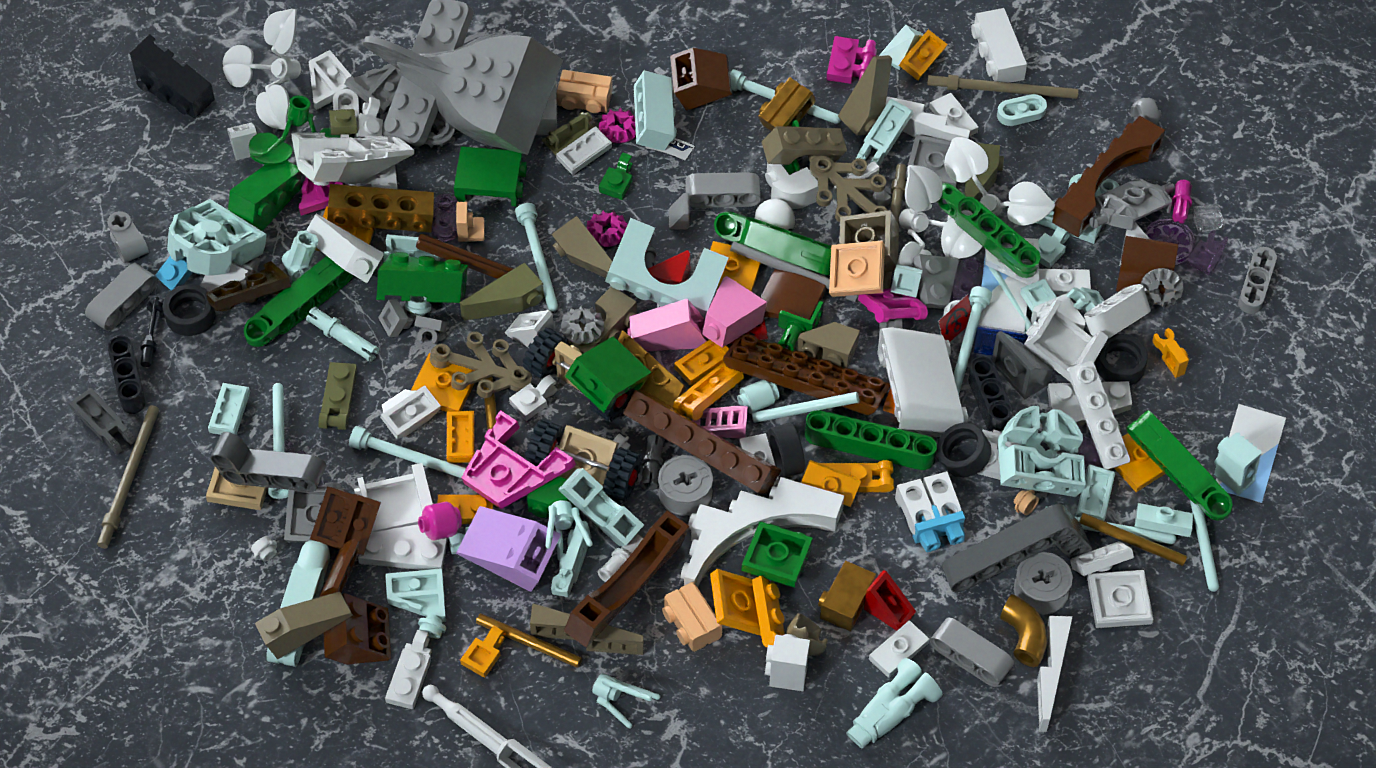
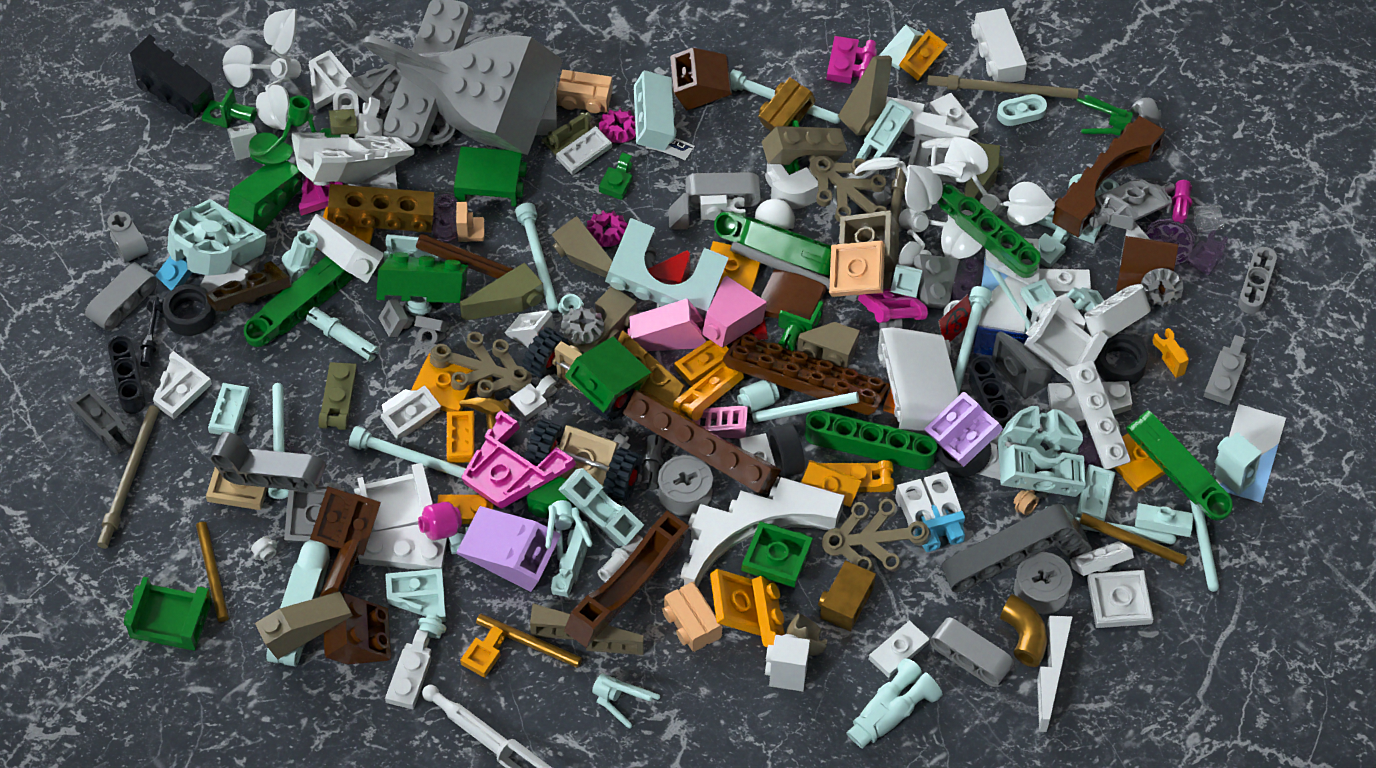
red slope [864,571,916,631] -> none
none -> green panel [124,577,212,651]
none -> white wing [153,351,212,419]
none -> pearl gold bar [196,522,229,622]
none -> green bracket [201,88,257,128]
none -> pearl gold bar [459,398,512,415]
none -> light aqua plate [558,294,584,316]
none -> white plate [700,195,745,220]
none -> dark tan plant [822,499,931,572]
none -> white plant [855,137,966,205]
none -> lavender slope [924,392,1003,467]
none -> green plant [1076,95,1133,136]
none -> light grey hinge [1203,335,1247,405]

